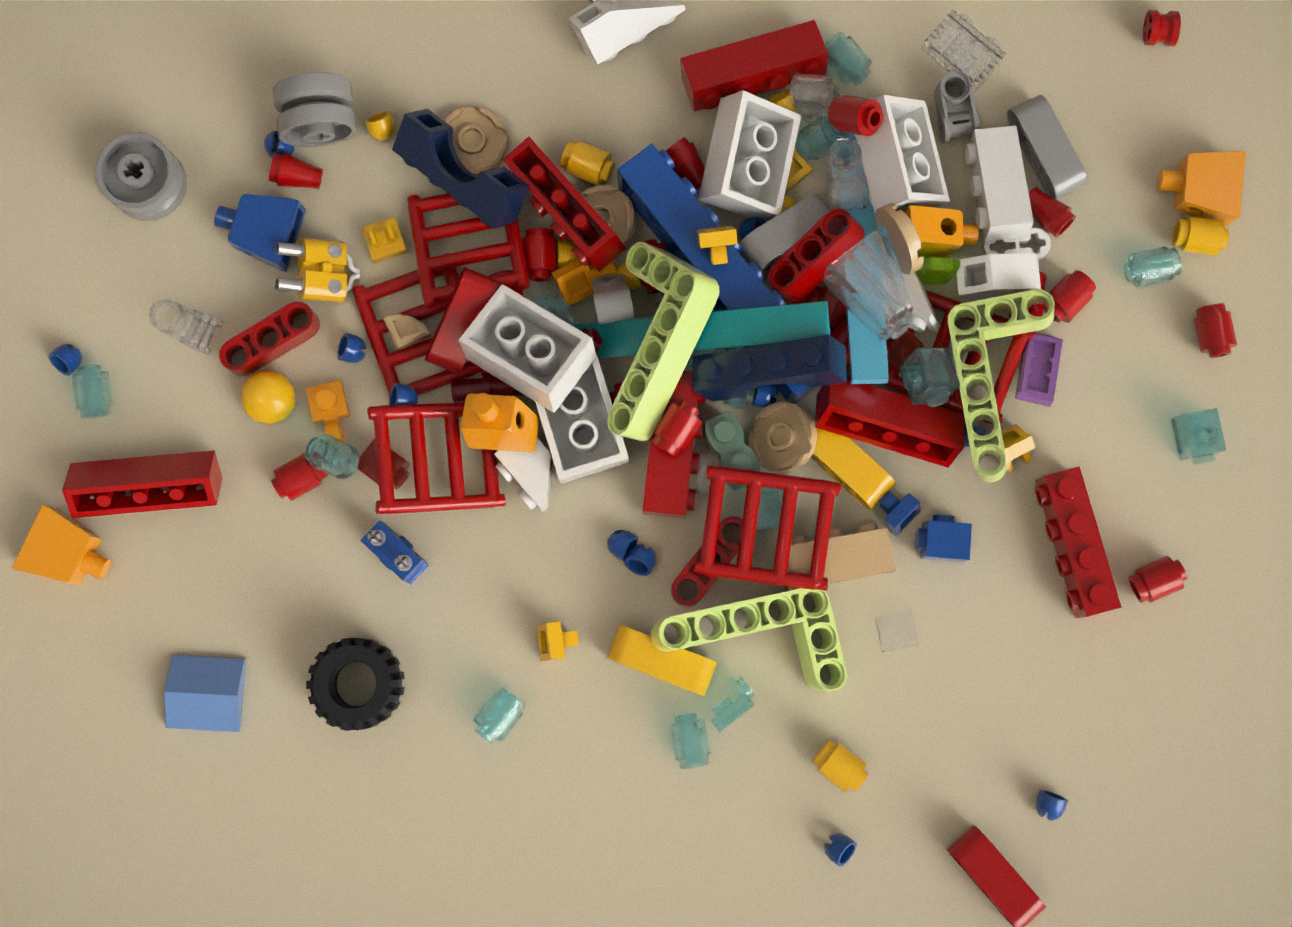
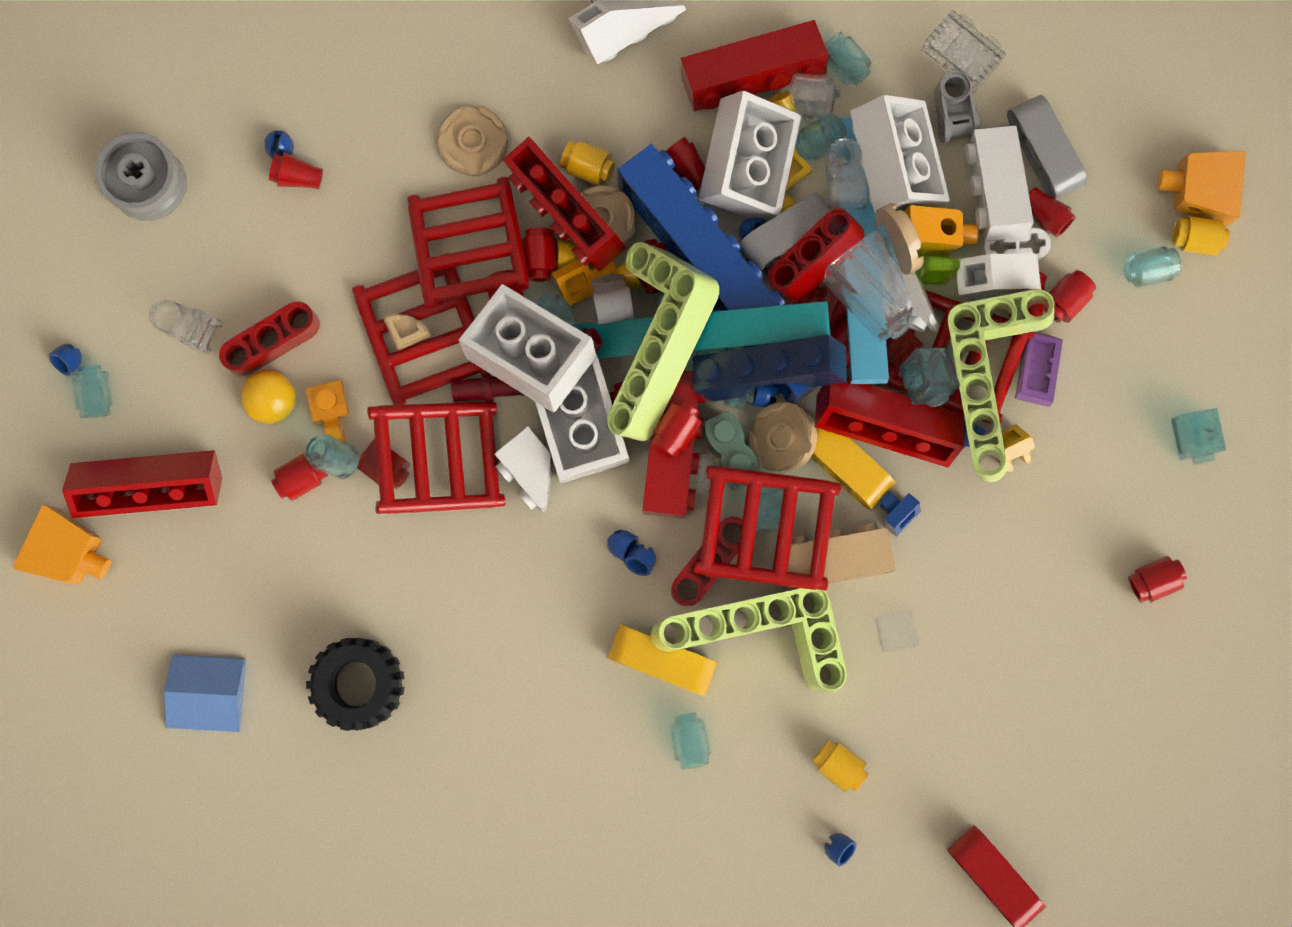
blue torso [214,194,306,272] -> none
light grey wheel [272,72,358,147] -> none
yellow piece [275,238,360,303] -> none
blue hinge [337,333,367,363] -> none
blue piece [360,521,429,585] -> none
yellow tile [362,217,408,264] -> none
yellow hinge [364,111,396,141] -> none
blue hinge [389,383,418,405] -> none
dark blue arch [392,109,530,229] -> none
red beam [425,267,499,374] -> none
light orange torso [461,393,541,453] -> none
clear light blue brick [473,687,525,743] -> none
yellow tile [536,621,579,661] -> none
yellow tile [696,226,737,265] -> none
clear light blue bracket [710,676,755,732] -> none
red brick [828,95,883,136] -> none
blue brick [915,515,972,562] -> none
red brick [1035,466,1122,618] -> none
blue hinge [1036,790,1068,821] -> none
red wheel [1143,10,1181,46] -> none
red brick [1194,303,1237,358] -> none

